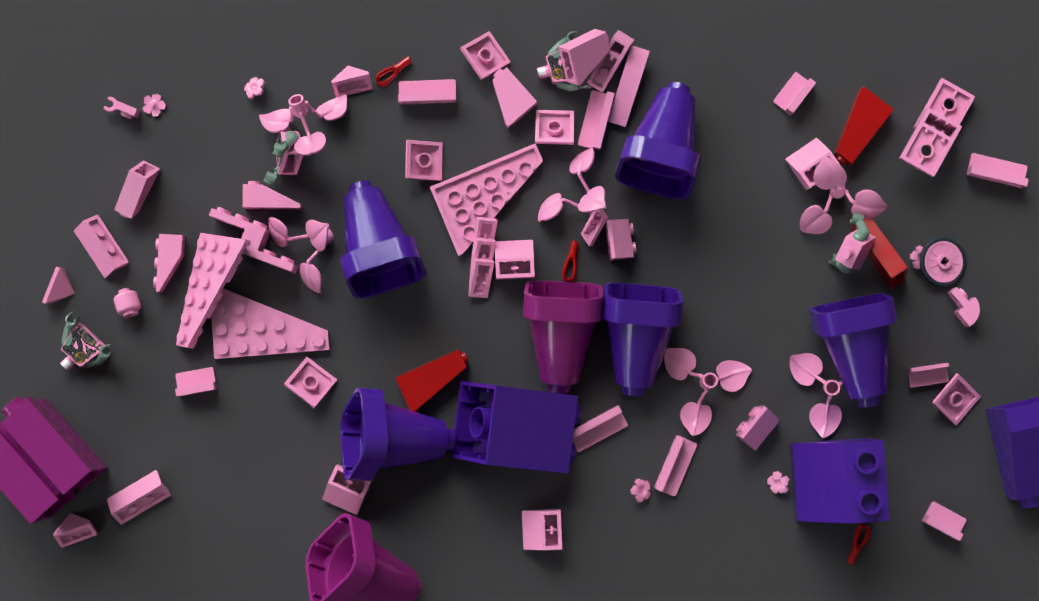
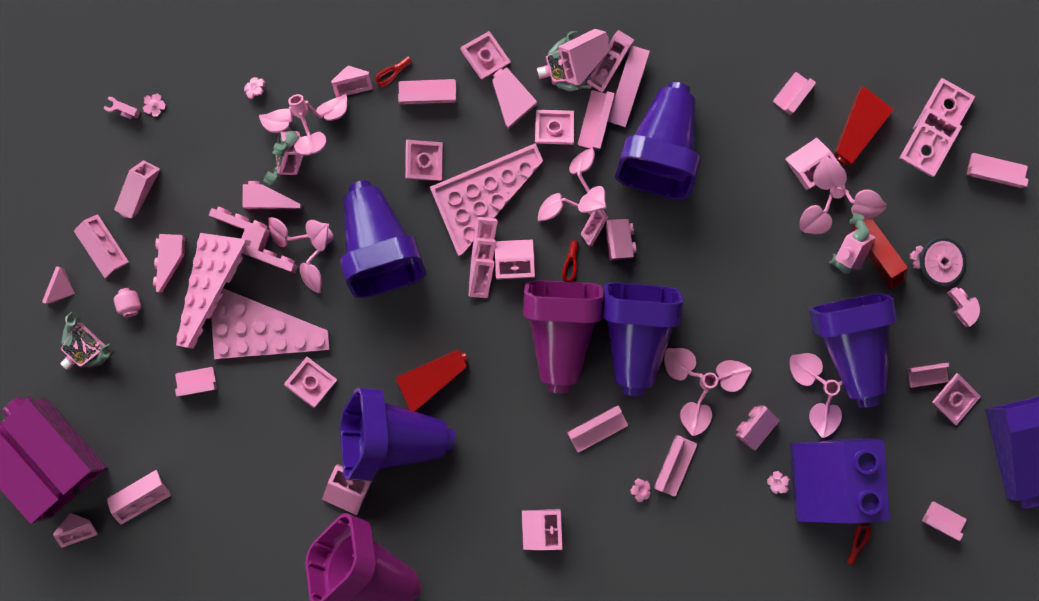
dark purple slope [451,381,581,473] -> none

